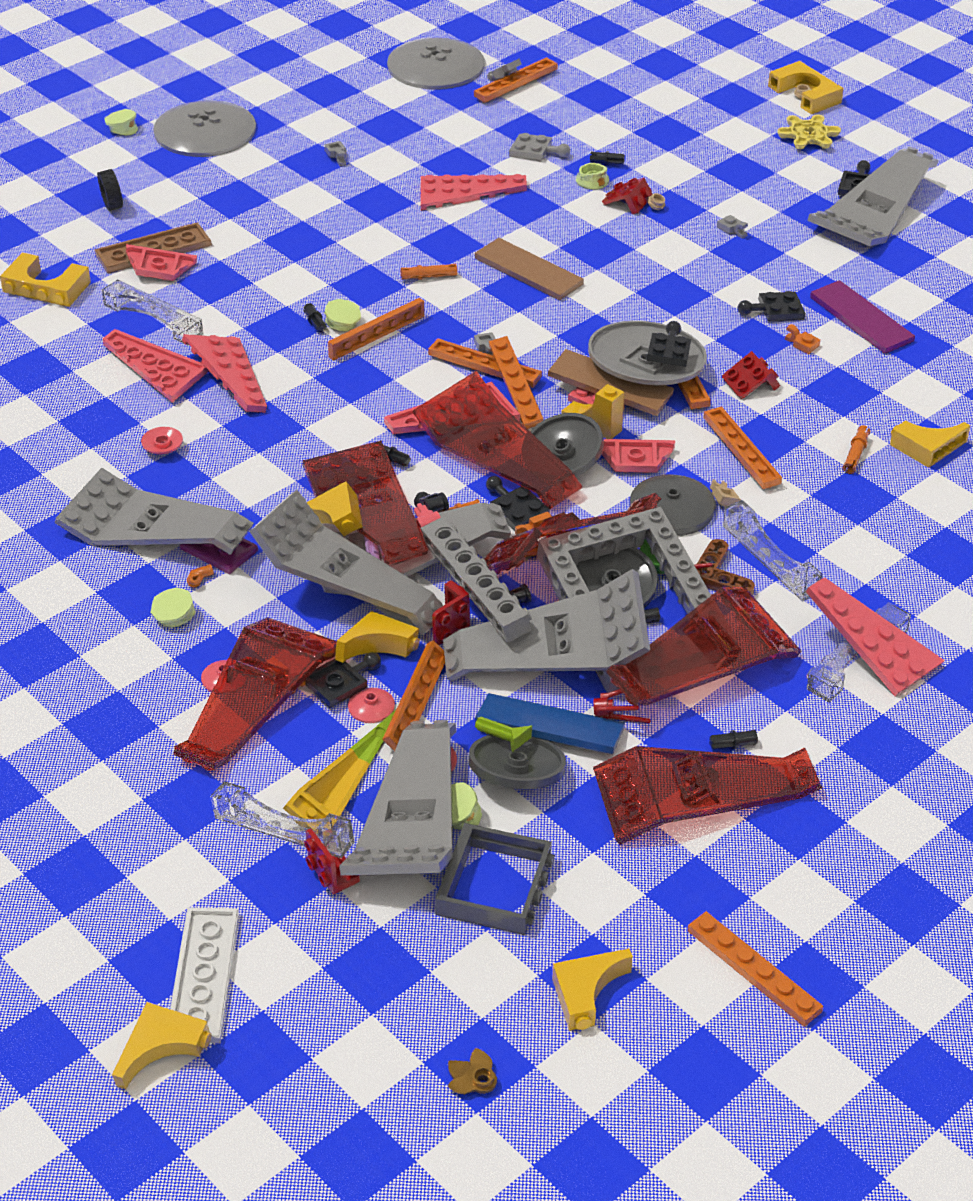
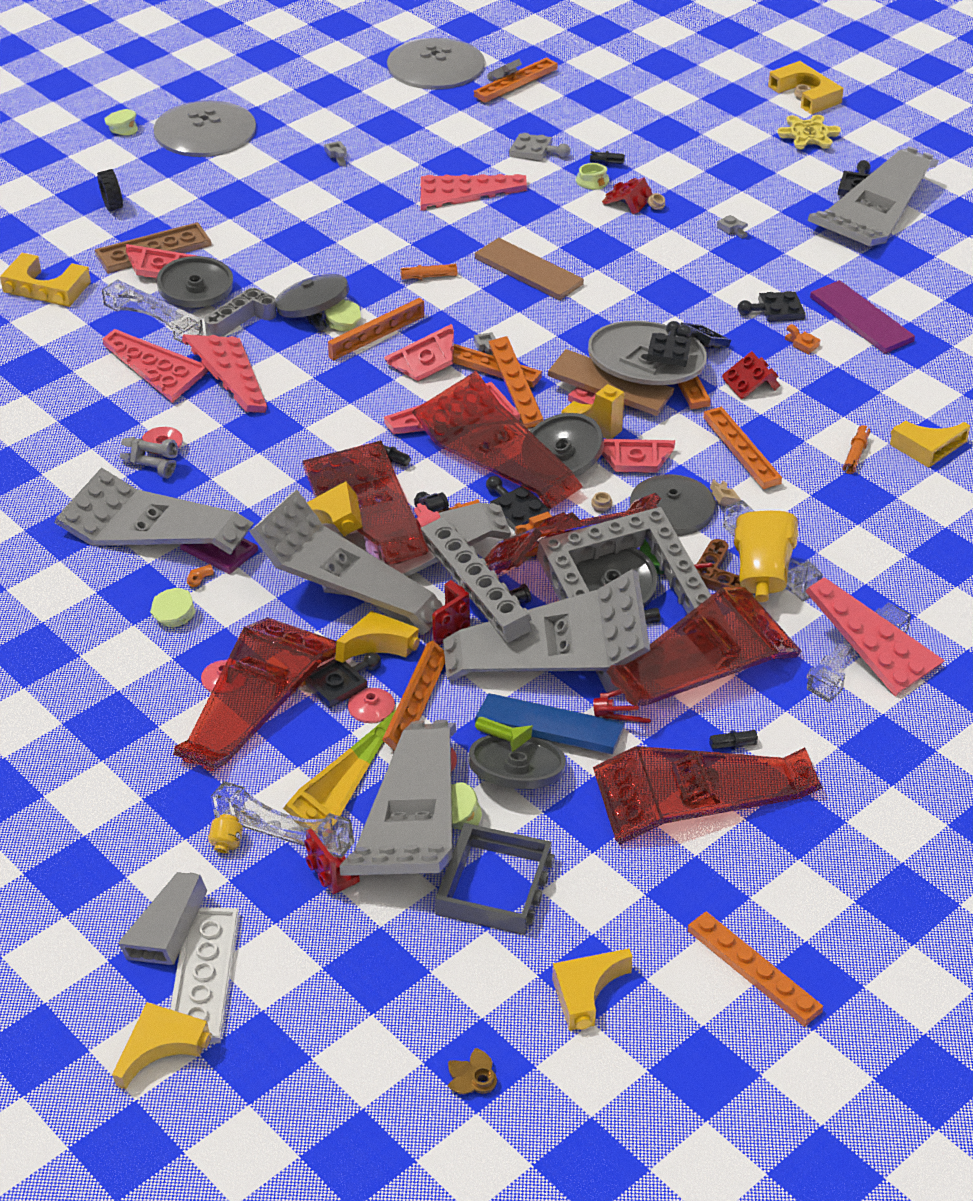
none -> light grey slope [118,872,207,965]
none -> light grey piece [119,437,178,479]
none -> dark grey dish [157,256,233,307]
none -> light grey beam [204,288,277,337]
none -> yellow head [208,814,243,853]
none -> dark grey dish [275,274,349,318]
none -> coral wing [384,324,454,381]
none -> tan plate [591,492,613,511]
none -> black plate [676,322,731,349]
none -> yellow torso [734,510,799,602]

